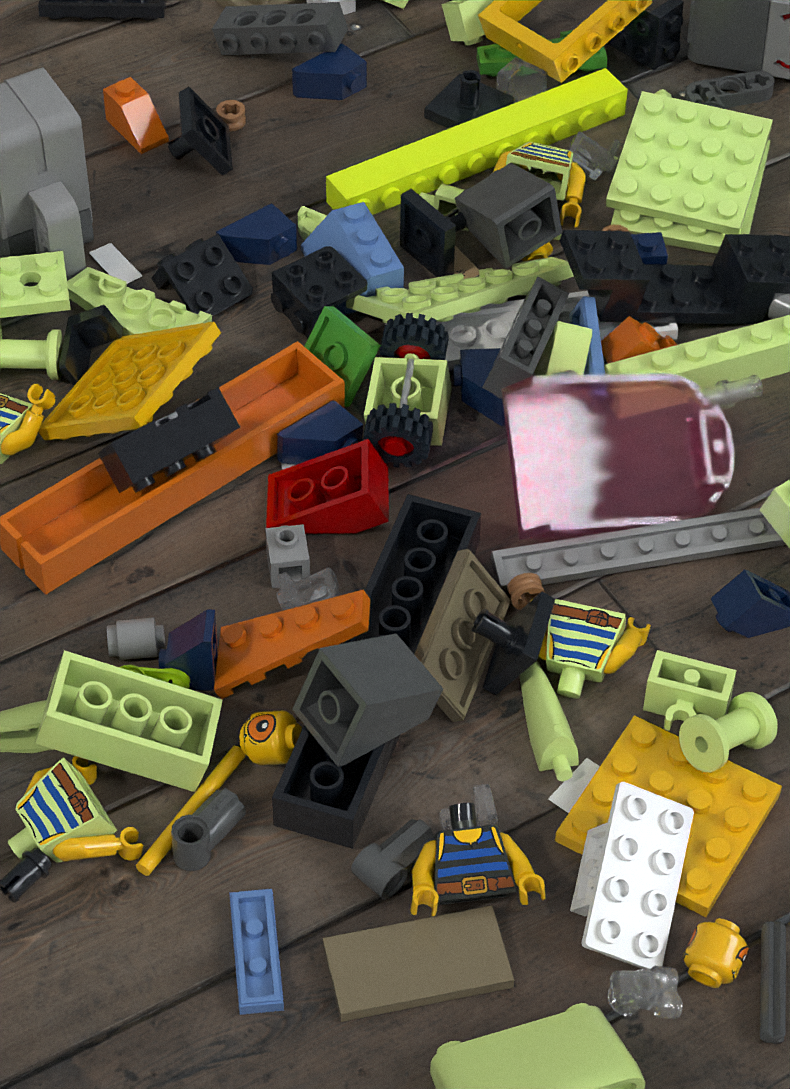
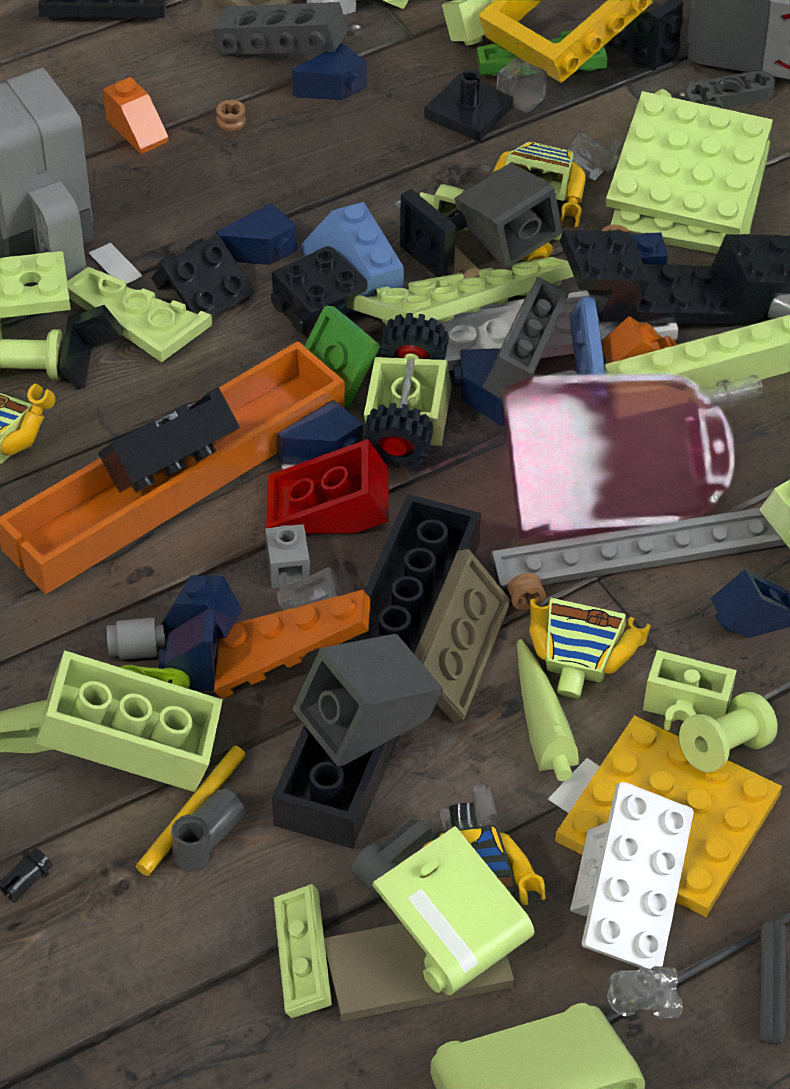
torso [8,756,144,863] -> none
yellow plate [38,321,221,441] -> none
black tile [168,86,233,176] -> none
medium blue tile [229,889,284,1015] -> none
yellow head [239,710,302,765] -> none
yellowish green tile [297,206,327,240] -> none
neon yellow brick [326,68,628,215] -> none
black tile [471,591,555,695] -> none
yellowish green slope [534,321,592,409] -> none
yellow head [683,918,748,988] -> none
none -> dark blue slope [161,575,242,638]
none -> yellowish green tile [273,884,332,1018]
none -> yellowish green door [372,826,534,995]

